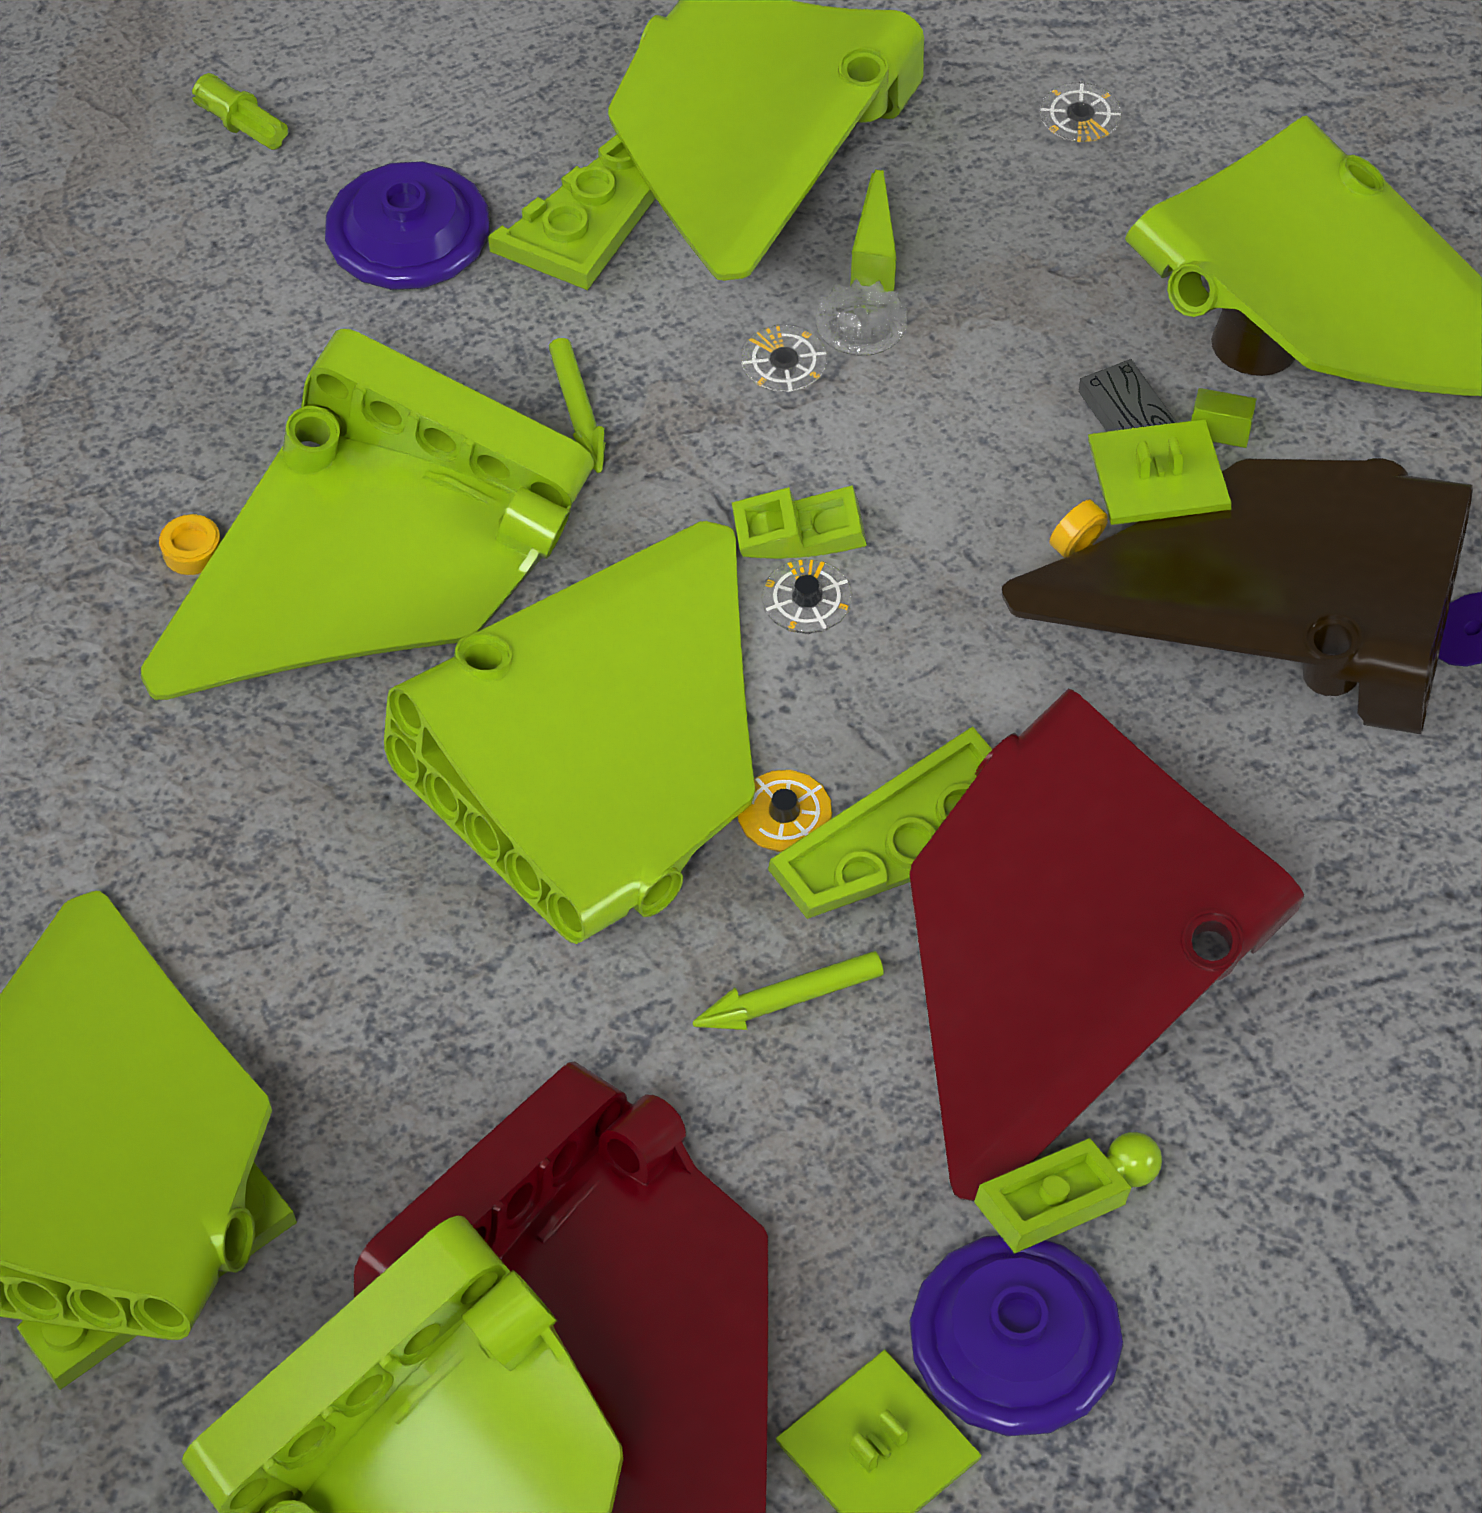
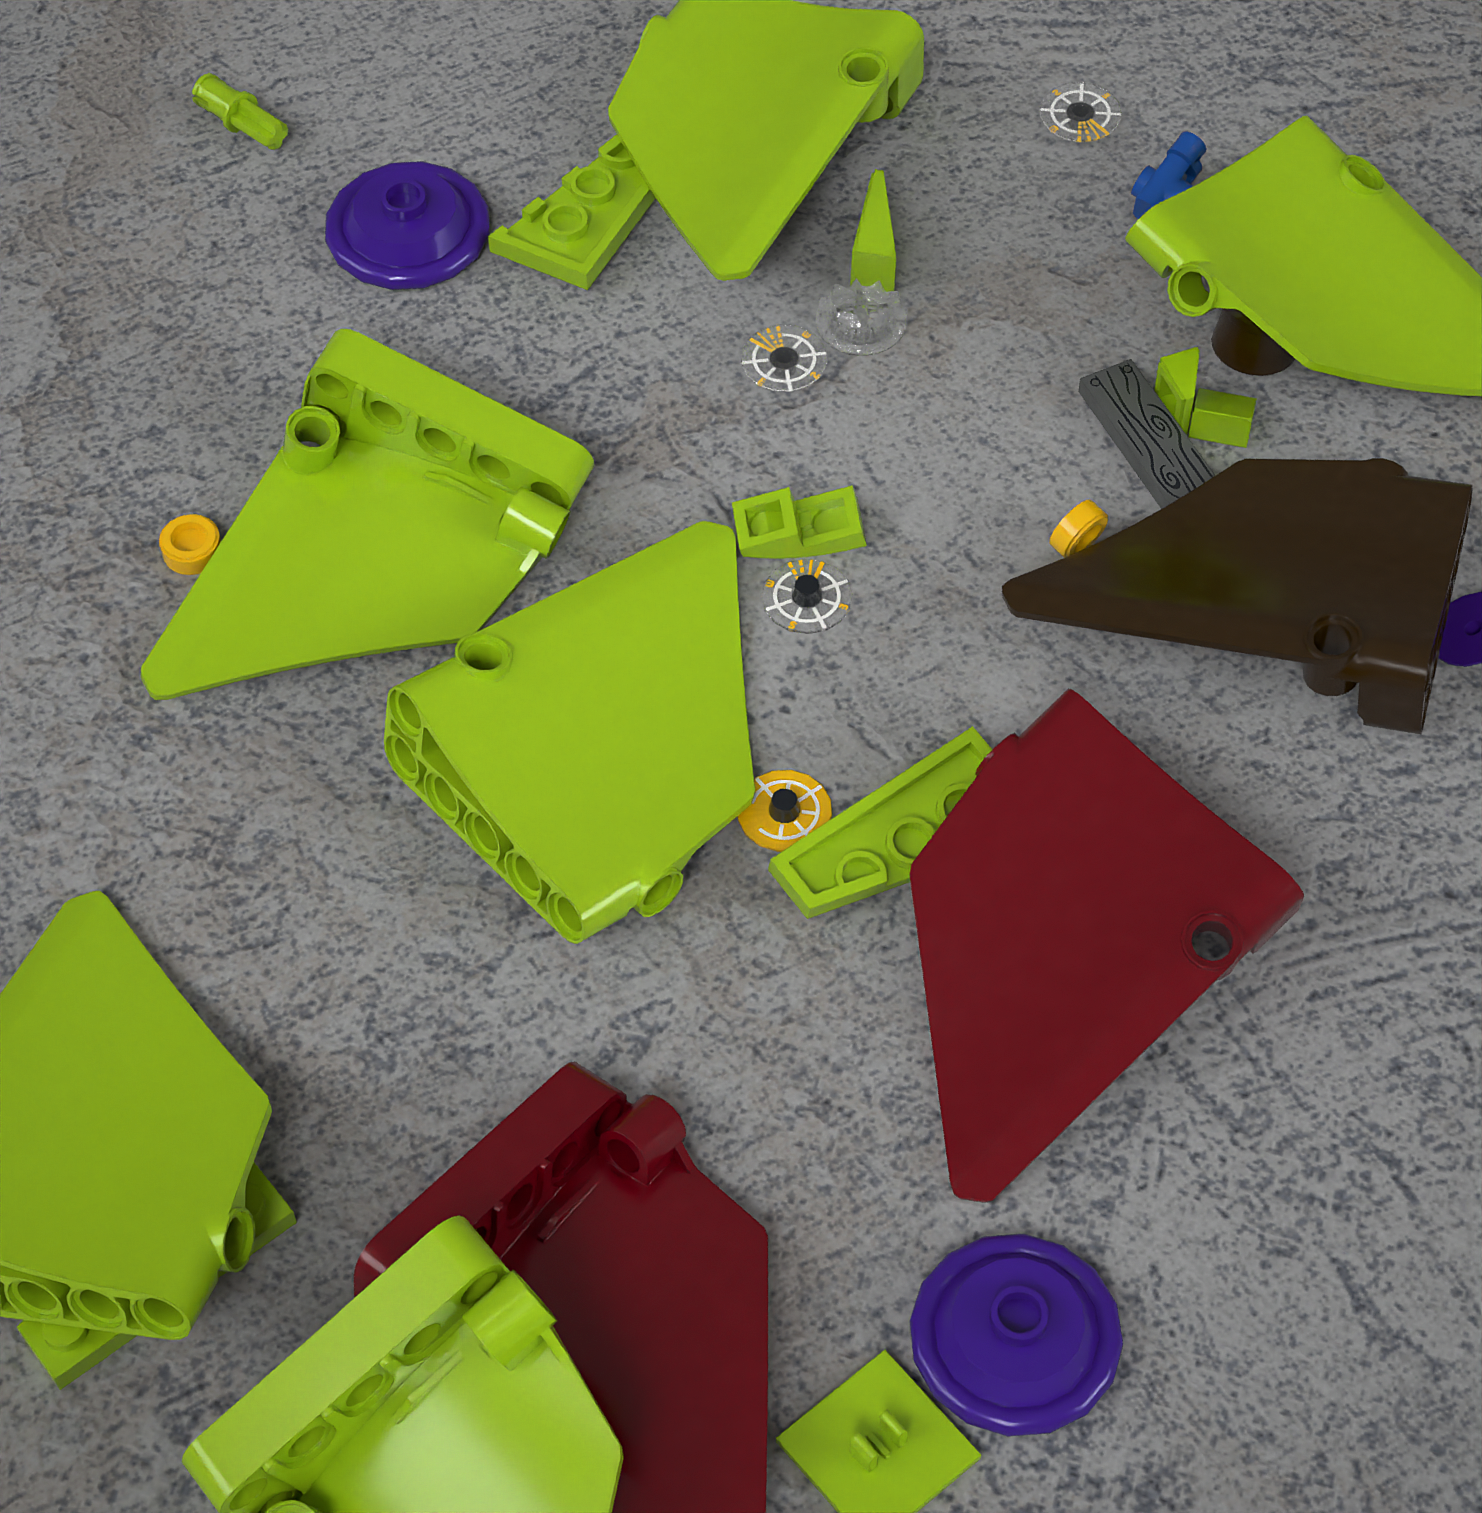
lime piece [549,338,606,473] -> none
lime piece [692,951,884,1030] -> none
lime plate [974,1132,1162,1253] -> none
lime piece [1088,419,1231,525] -> none
none -> blue plate [1131,131,1207,219]
none -> lime slope [1154,347,1200,435]

